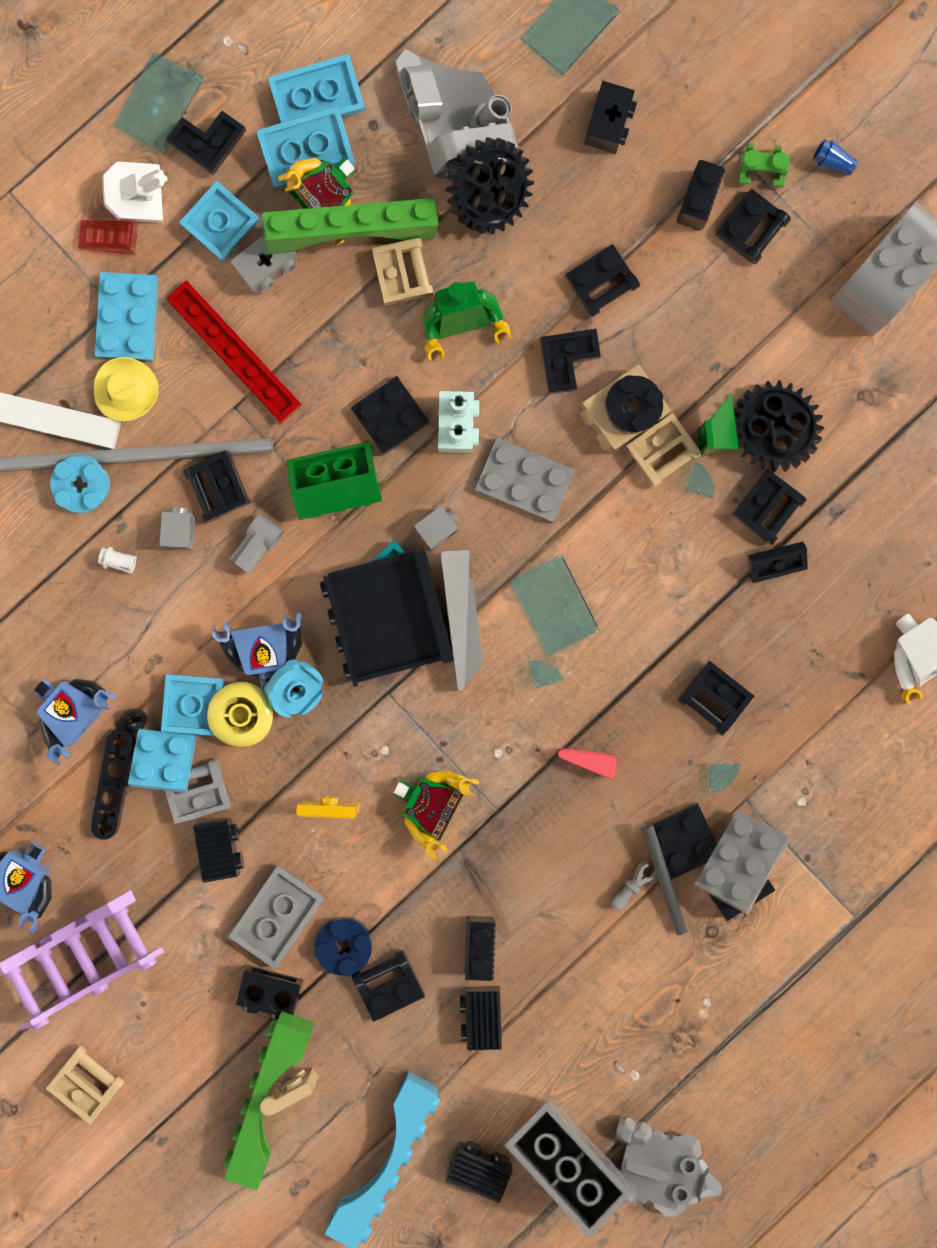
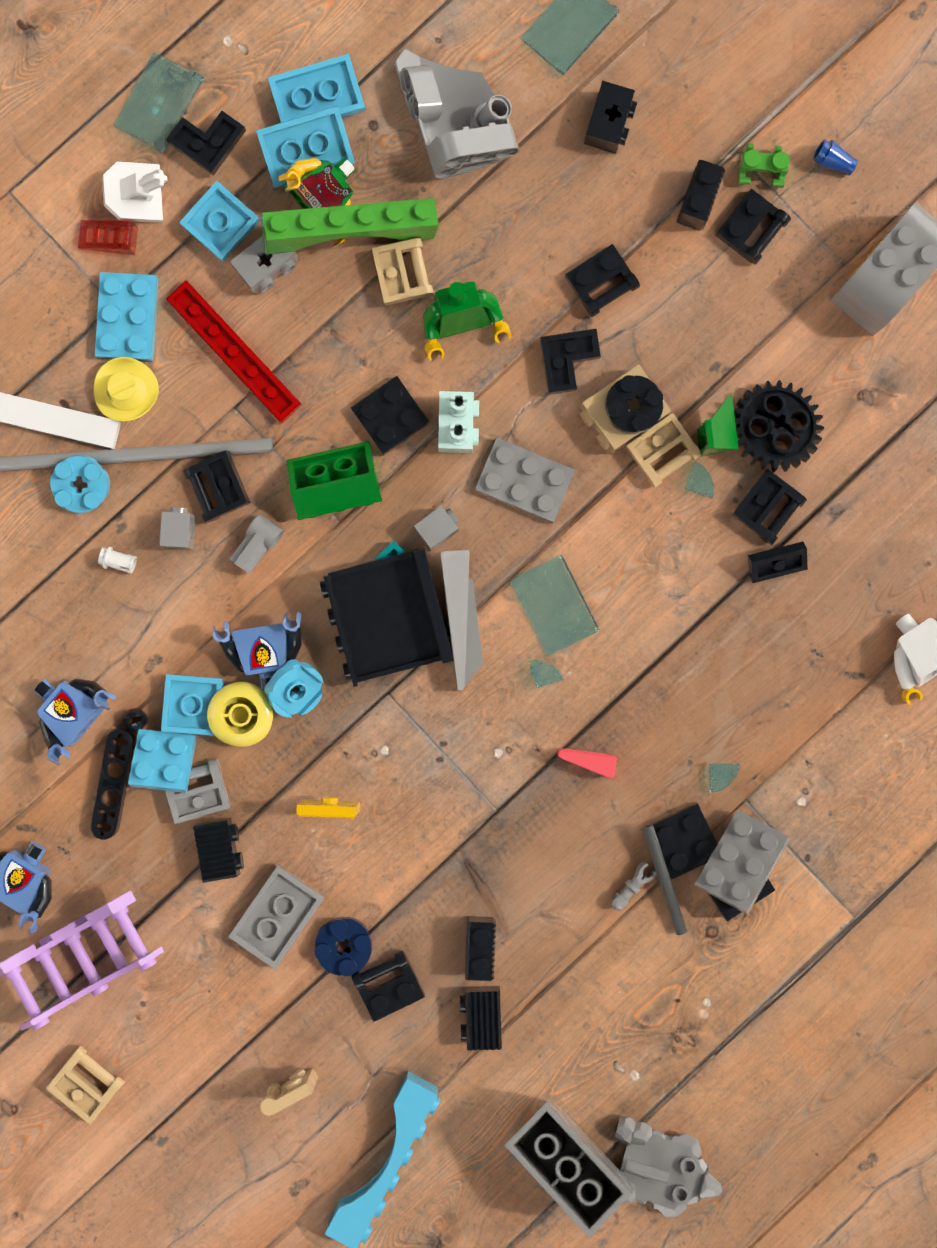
bright green arch [223,1012,314,1191] -> none
black brick [236,965,304,1020] -> none
torso [393,771,479,861] -> none
black gear [446,137,534,234] -> none
black brick [446,1141,513,1204] -> none
black plate [677,660,755,736] -> none

